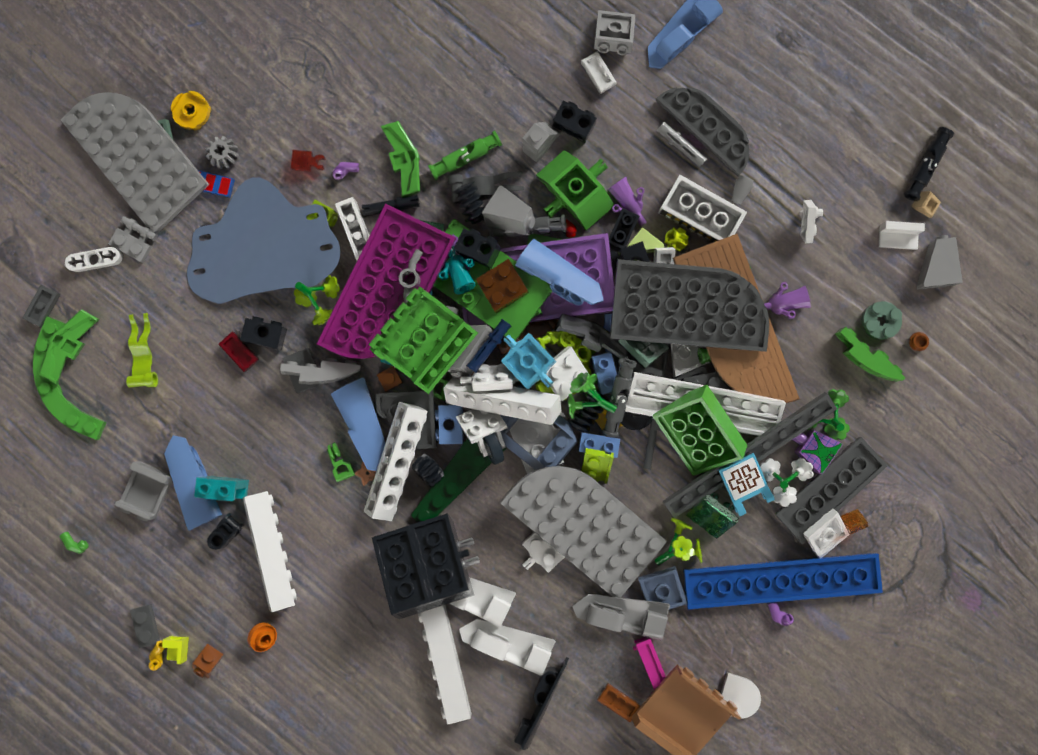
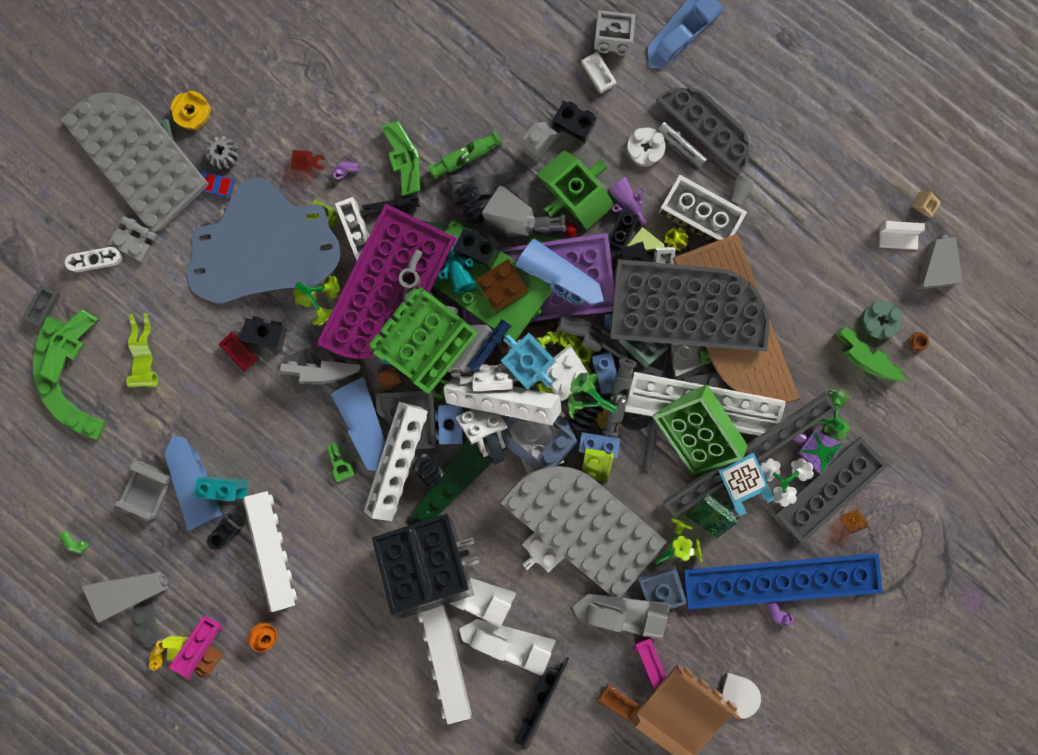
nougat plate [355,461,376,486] -> none
medium lavender piece [764,282,811,319] -> none
white plate [799,200,823,244] -> none
white plate [803,509,849,558] -> none
black piece [903,127,954,201] -> none
none -> light grey slope [82,571,169,623]
none -> dark pink container [168,615,224,681]
none -> white plate [627,128,665,167]

